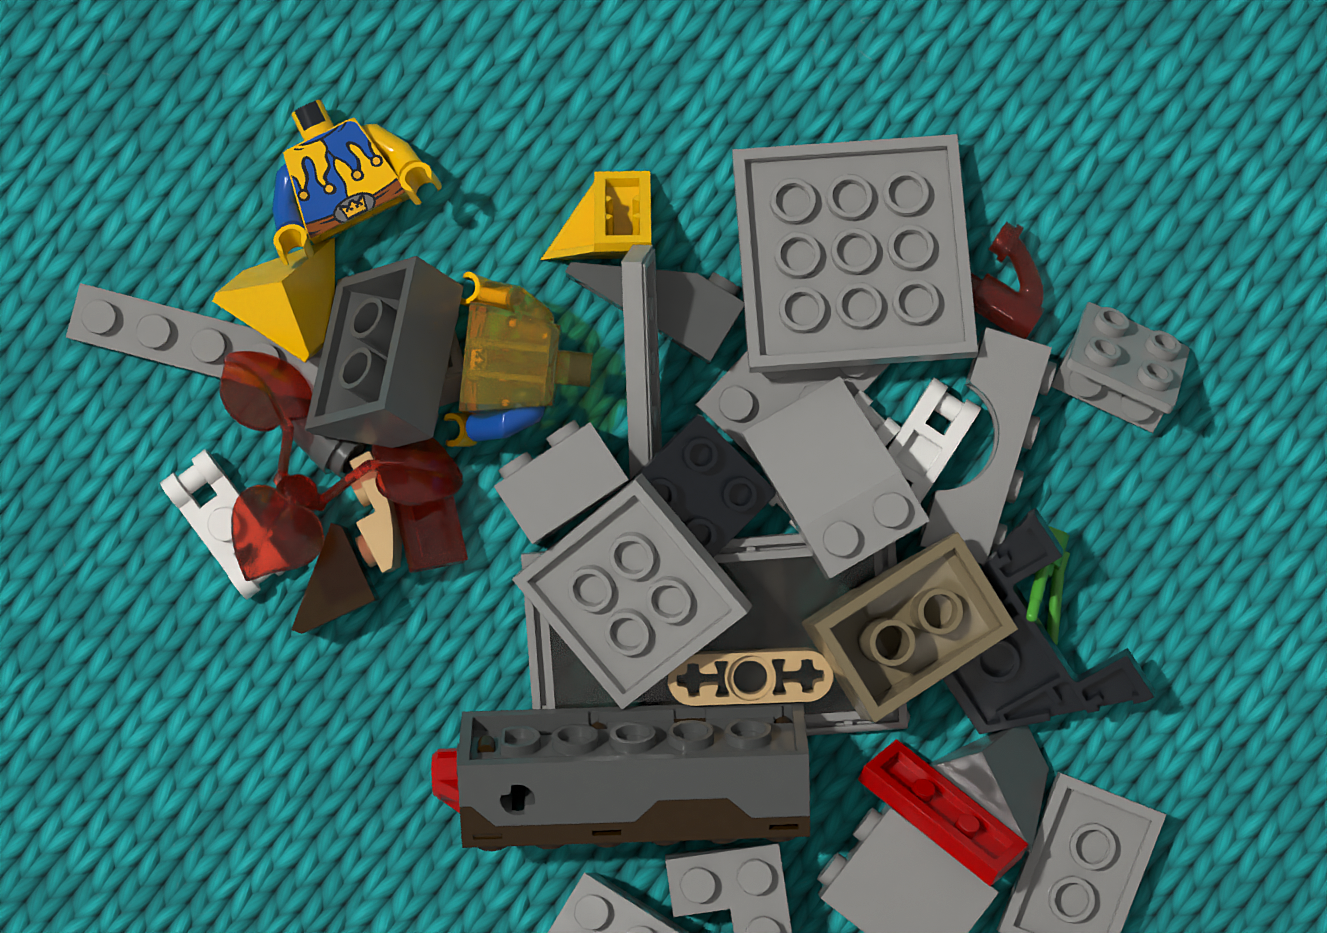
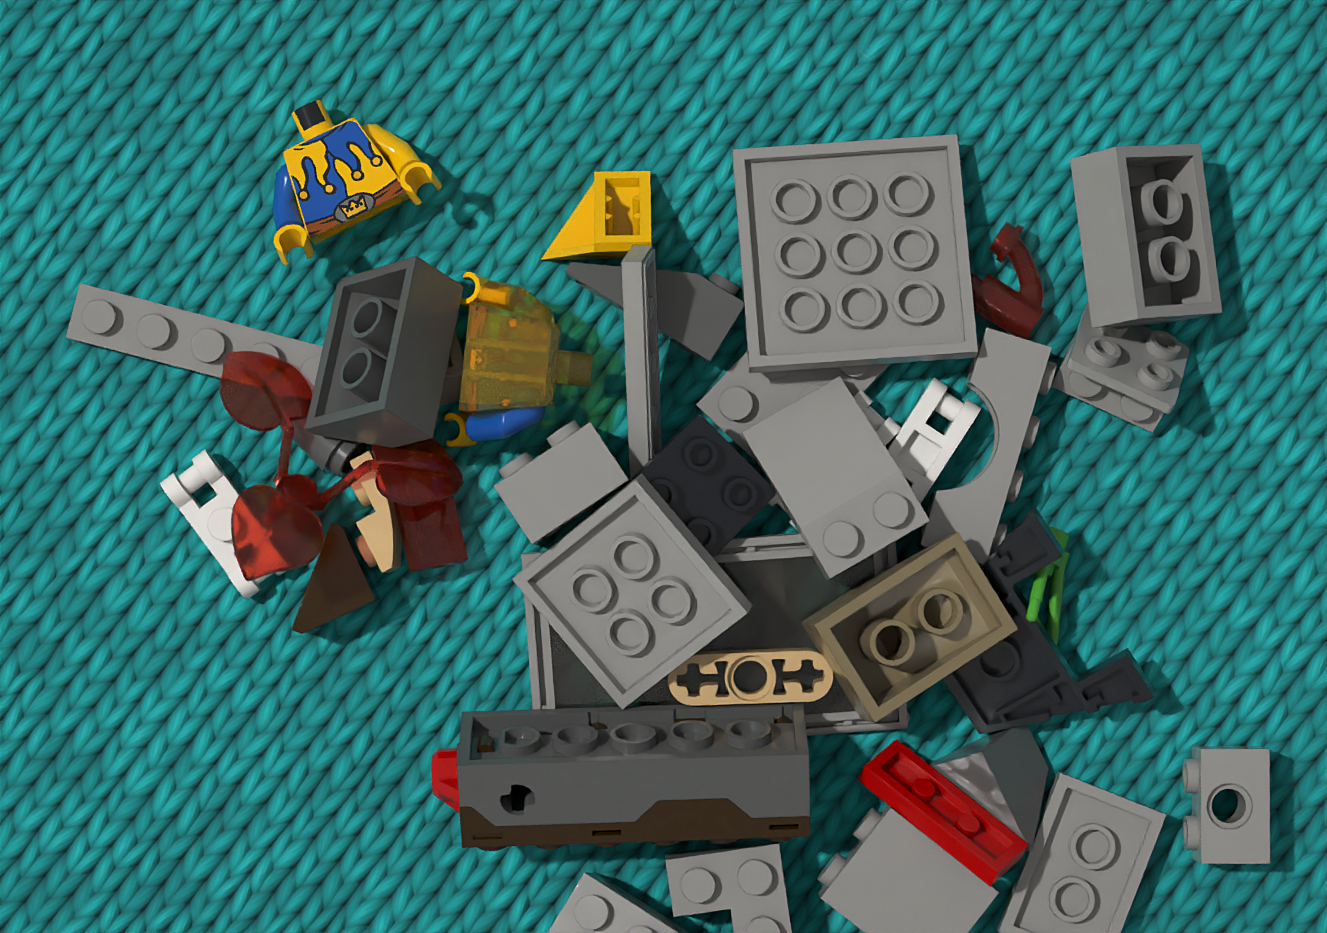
yellow slope [212,237,335,363] -> none
none -> light grey brick [1070,144,1222,328]
none -> light grey brick [1182,746,1270,864]

